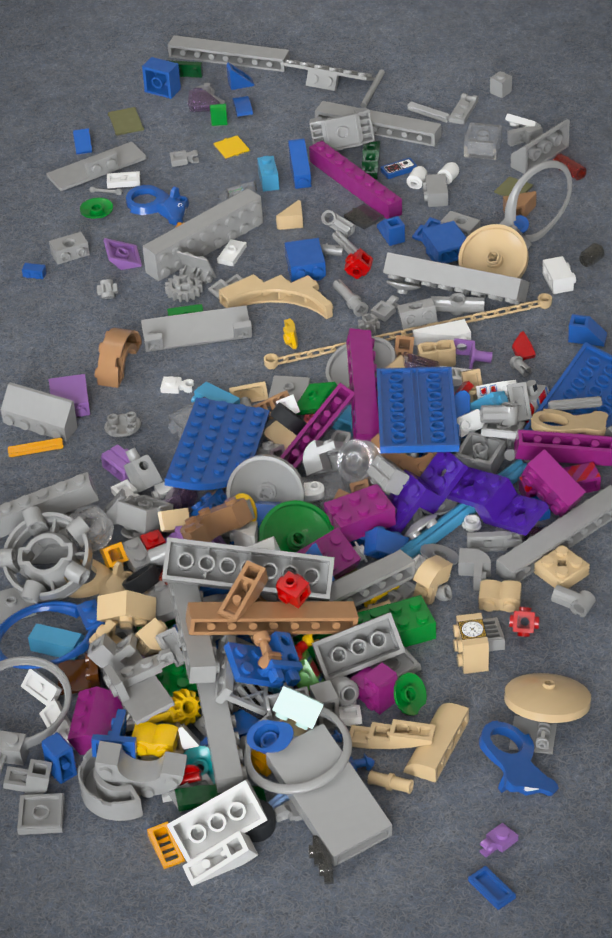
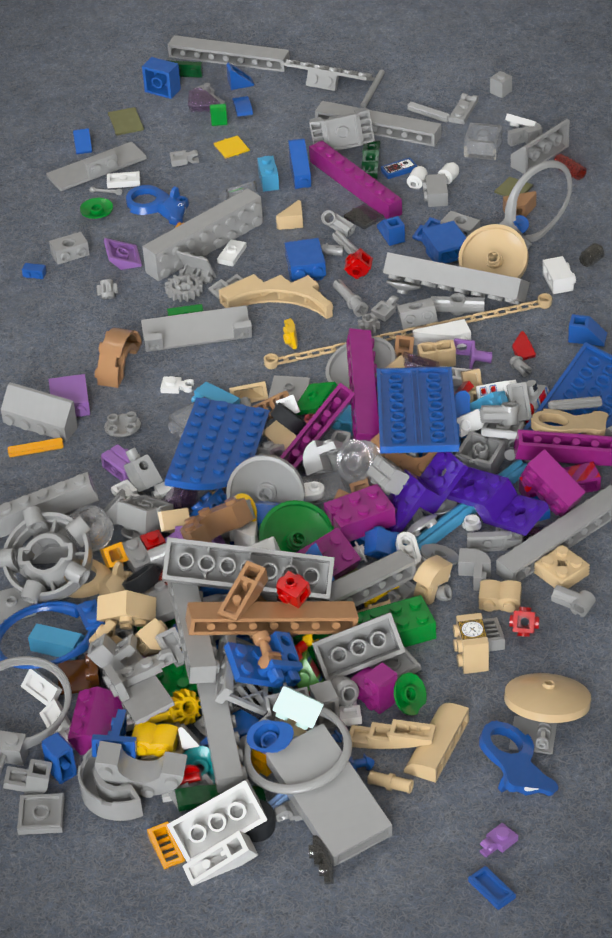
none -> white plate [395,532,421,568]

